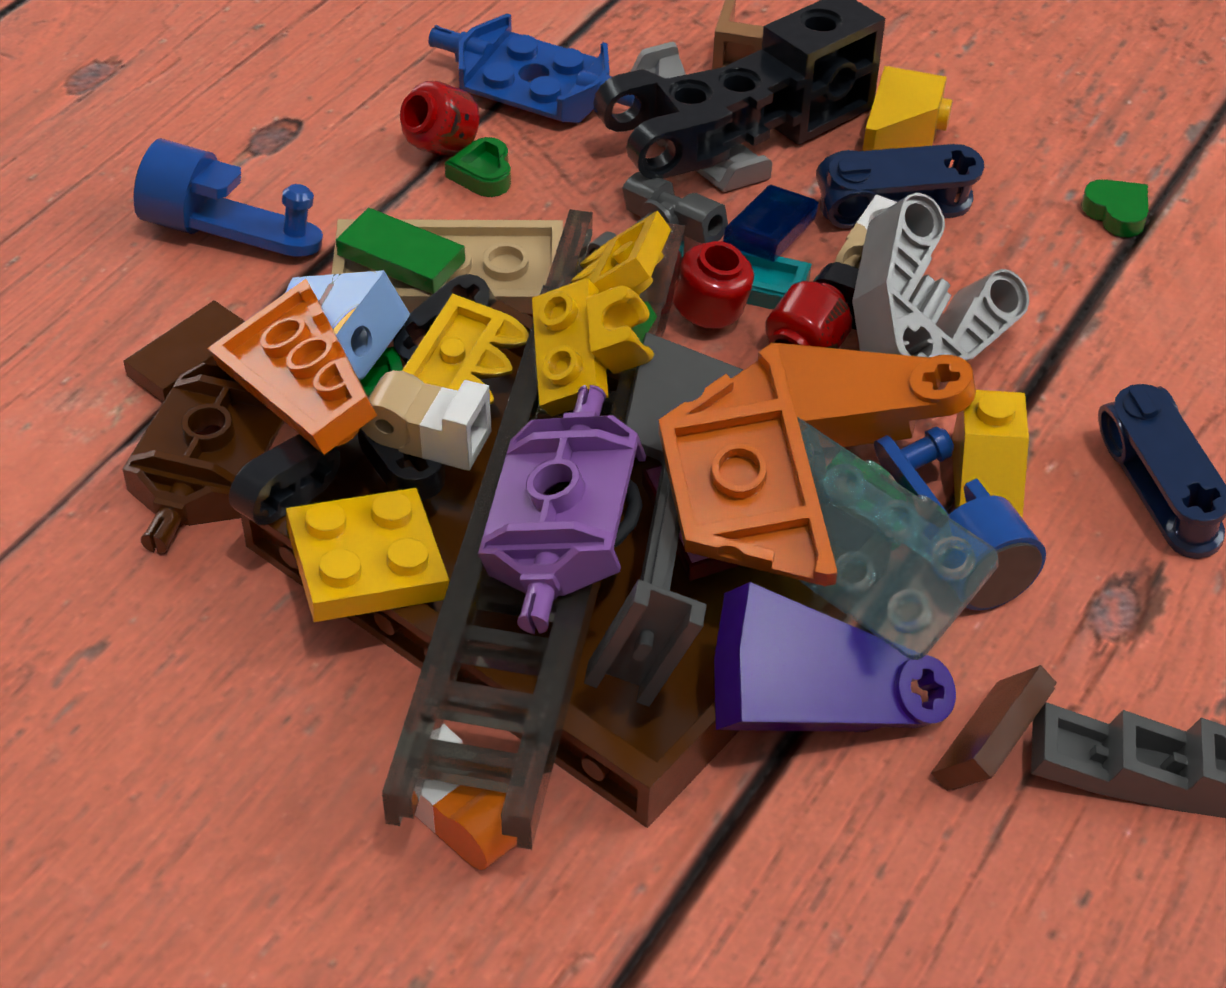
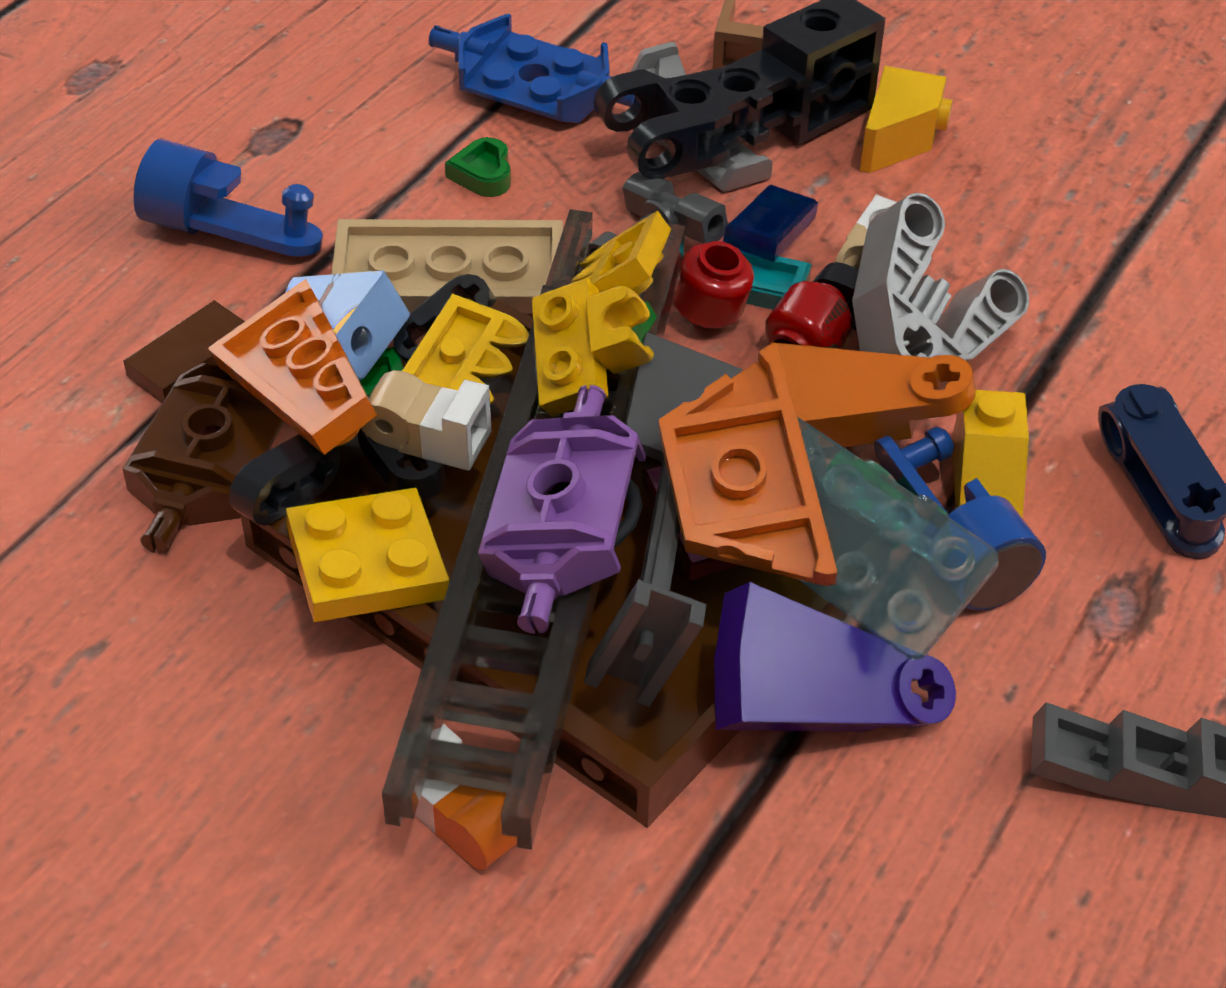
green tile [336,207,465,294] -> none
red head [400,81,480,157] -> none
dark blue piece [816,144,984,228] -> none
reddish brown tile [931,665,1057,791] -> none
green tile [1081,180,1148,237] -> none

